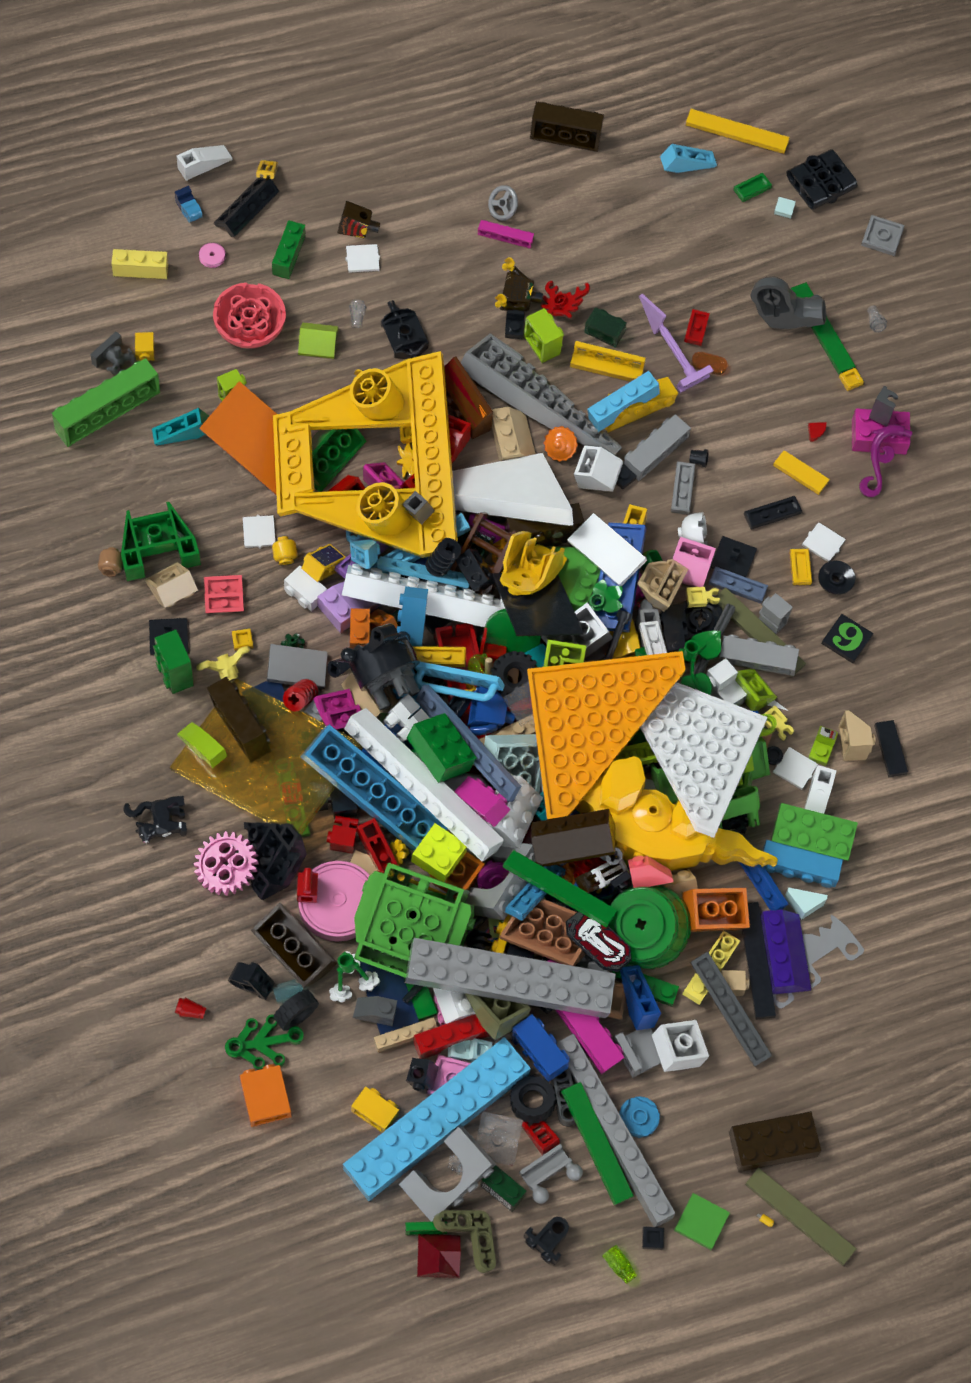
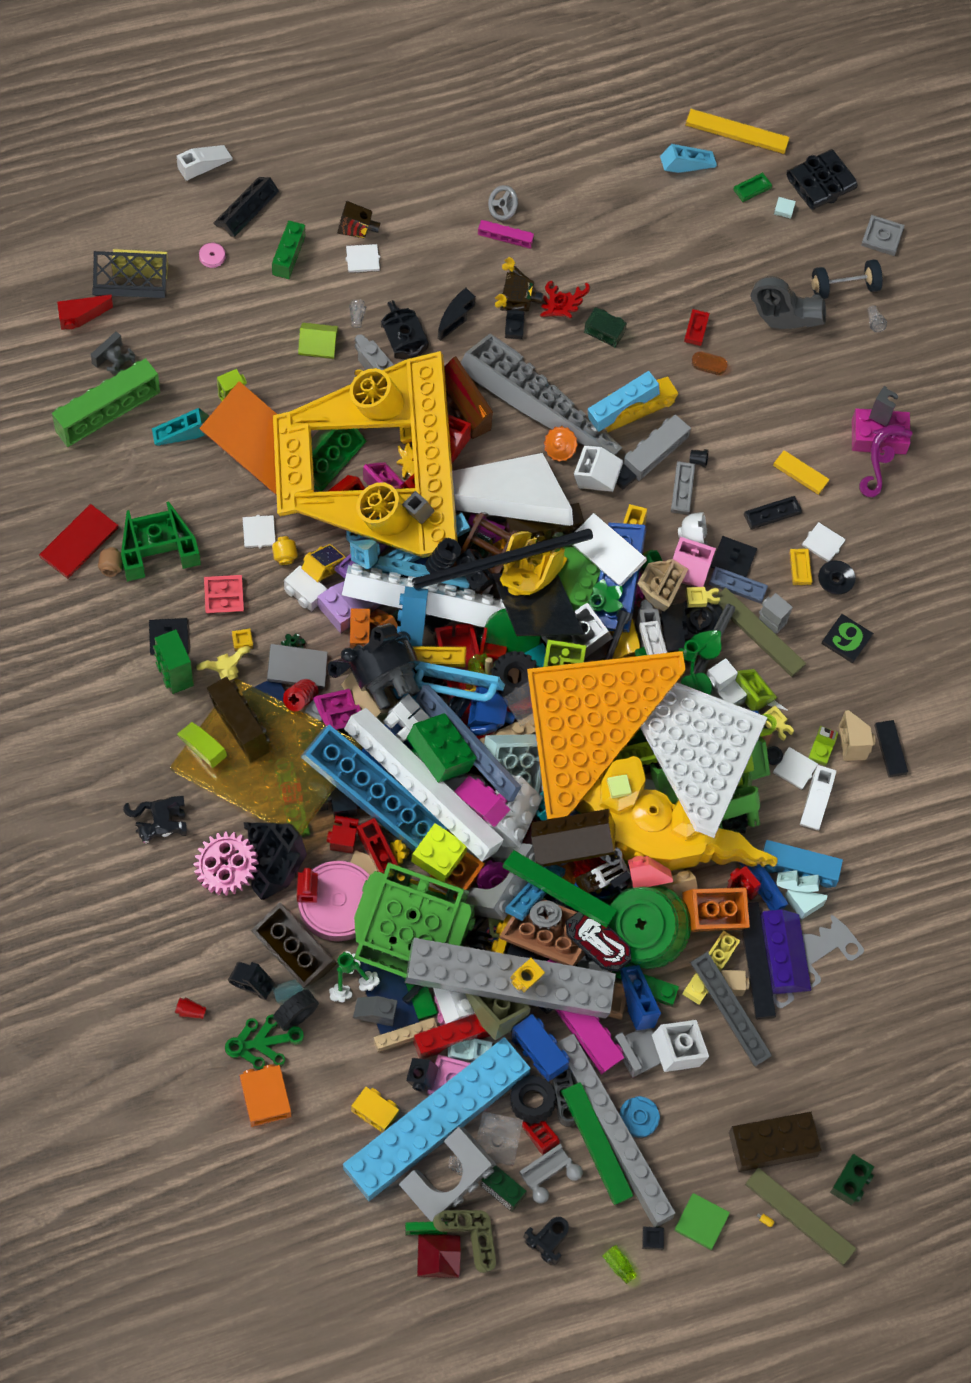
yellow brick [135,332,155,361] -> none
tan slope [144,562,198,607] -> none
leg [174,186,203,223] -> none
coral brick [213,282,286,349] -> none
yellow tile [256,160,278,179] -> none
tan slope [491,407,535,461] -> none
lime brick [524,308,564,363] -> none
dark brown brick [530,101,604,152] -> none
yellow fence [570,341,646,382] -> none
lavender piece [639,294,713,393] -> none
light grey brick [719,635,799,676] -> none
bright green brick [770,803,858,861] -> none
green tile [791,282,856,375] -> none
red tile [808,422,827,442] -> none
yellow tile [839,368,864,391] -> none
none -> red tile [39,504,119,579]
none -> red slope [57,295,113,330]
none -> black fence [92,251,167,298]
none -> light grey hinge [355,335,394,370]
none -> black axle [412,528,593,589]
none -> black slope [438,288,476,341]
none -> yellow brick [510,958,545,993]
none -> light grey gear [530,901,562,930]
none -> yellowish green tile [607,774,632,799]
none -> red bracket [727,866,761,901]
none -> light aqua slope [777,870,820,892]
none -> black axle [811,259,883,299]
none -> dark green brick [830,1154,875,1206]

